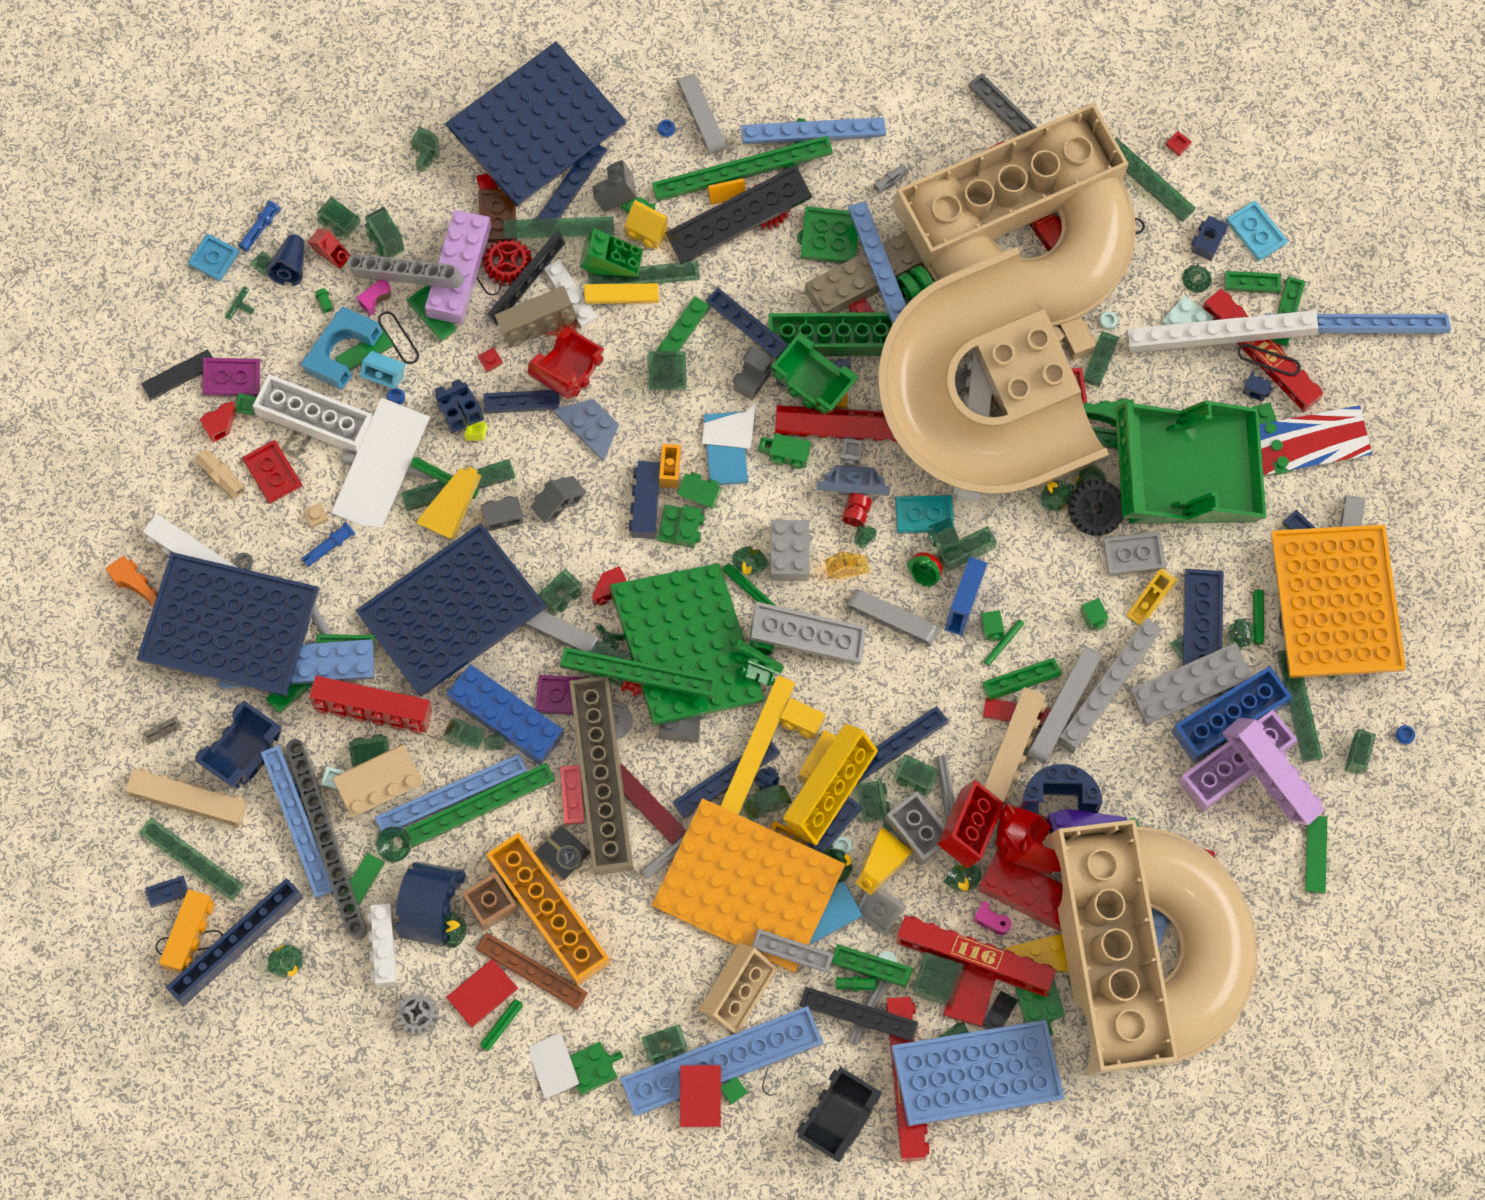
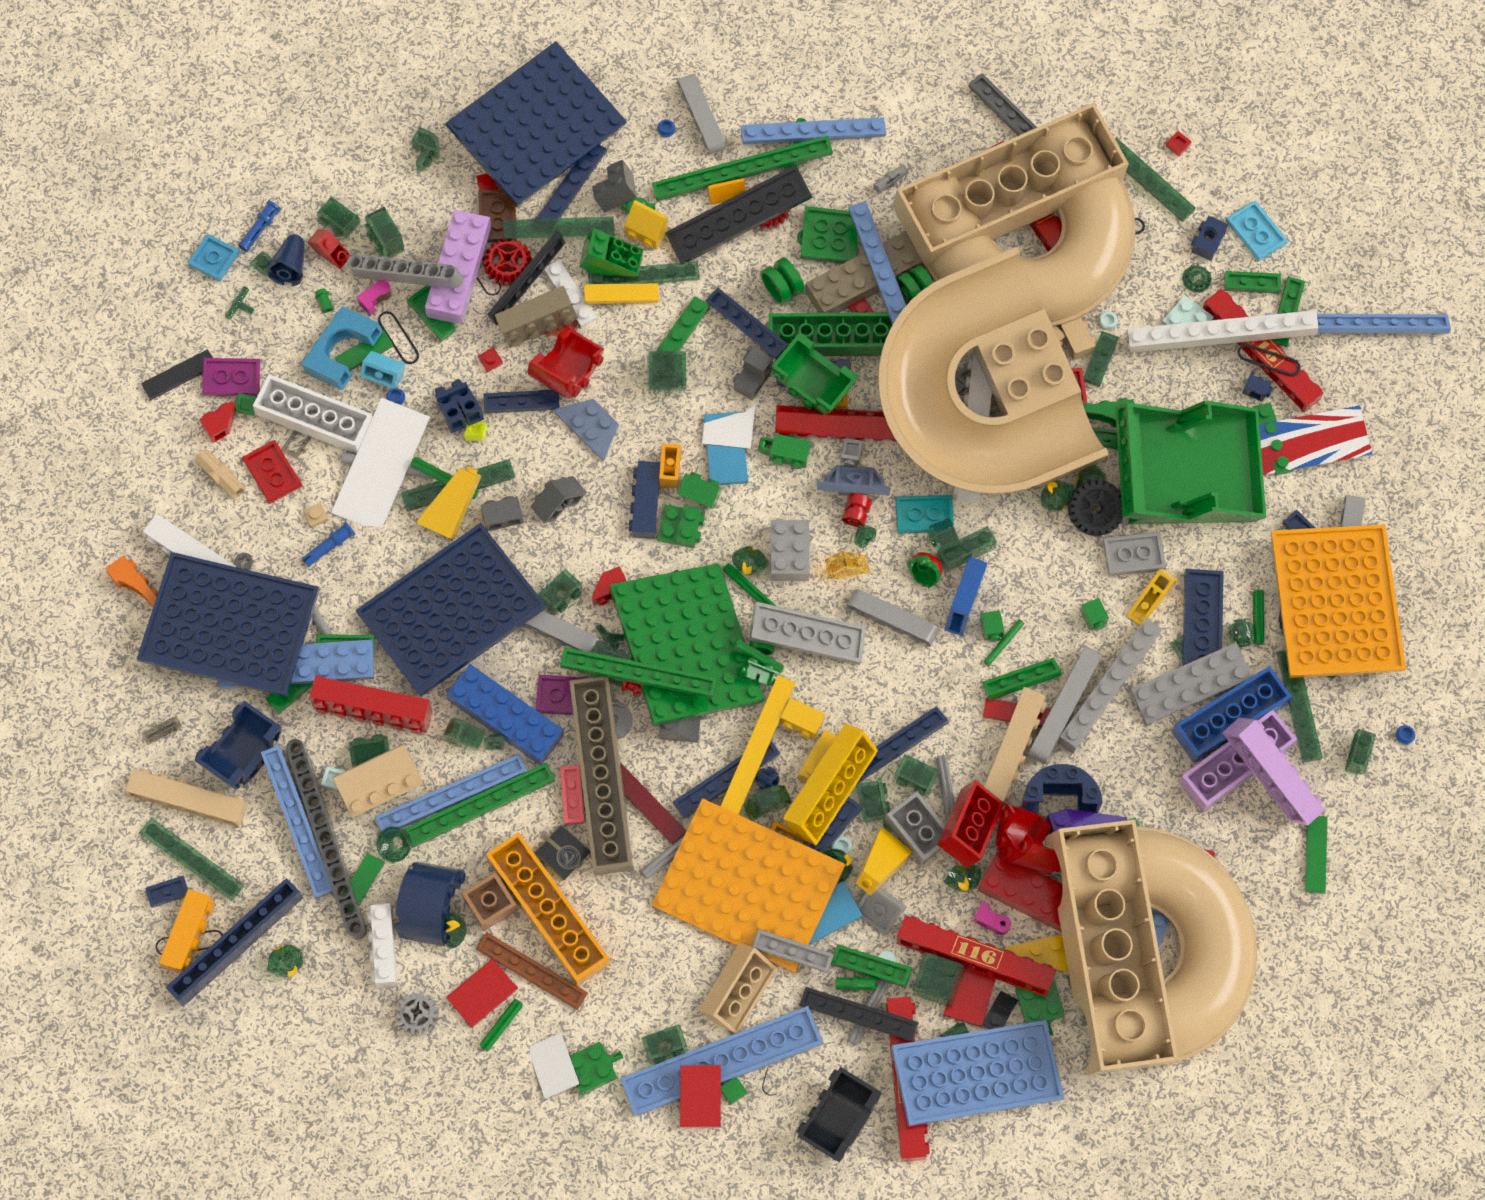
none -> green wheel [760,257,805,305]

